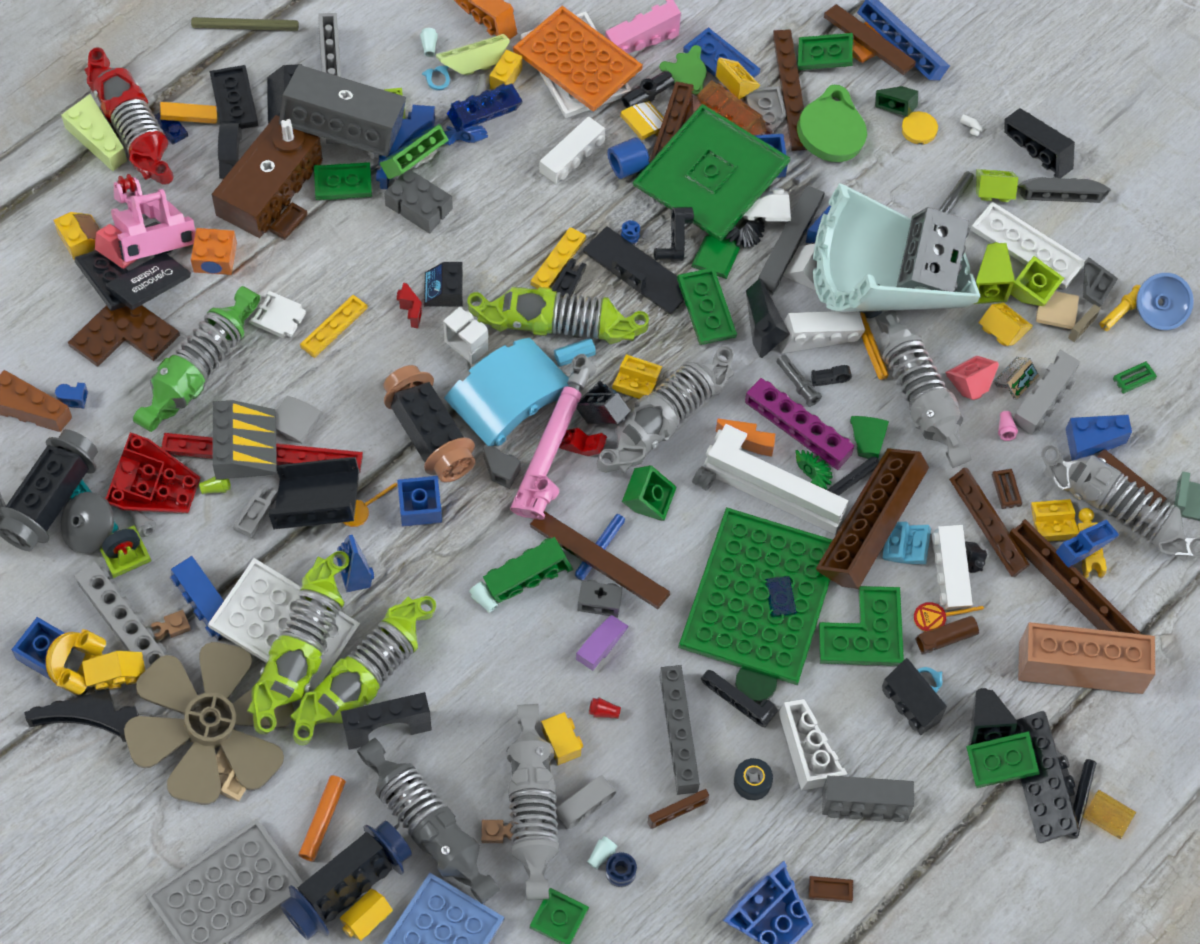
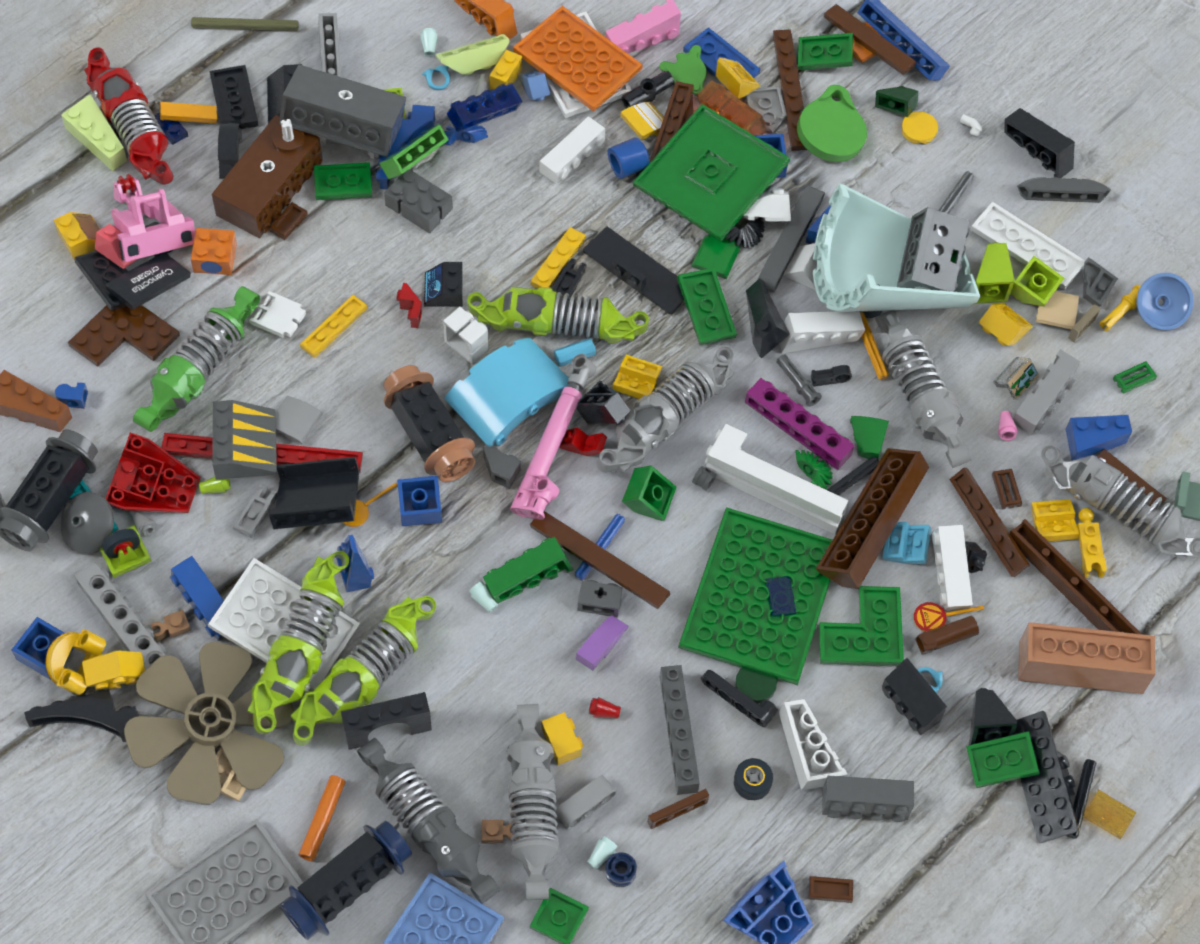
yellow brick [339,888,393,941] -> none
blue wheel [621,220,640,244] -> none
black beam [653,207,694,261] -> none
orange slope [716,418,776,457] -> none
coral slope [945,356,999,400] -> none
lime slope [976,169,1018,202] -> none
blue slope [1056,519,1119,567] -> none
none -> medium blue slope [518,70,550,101]

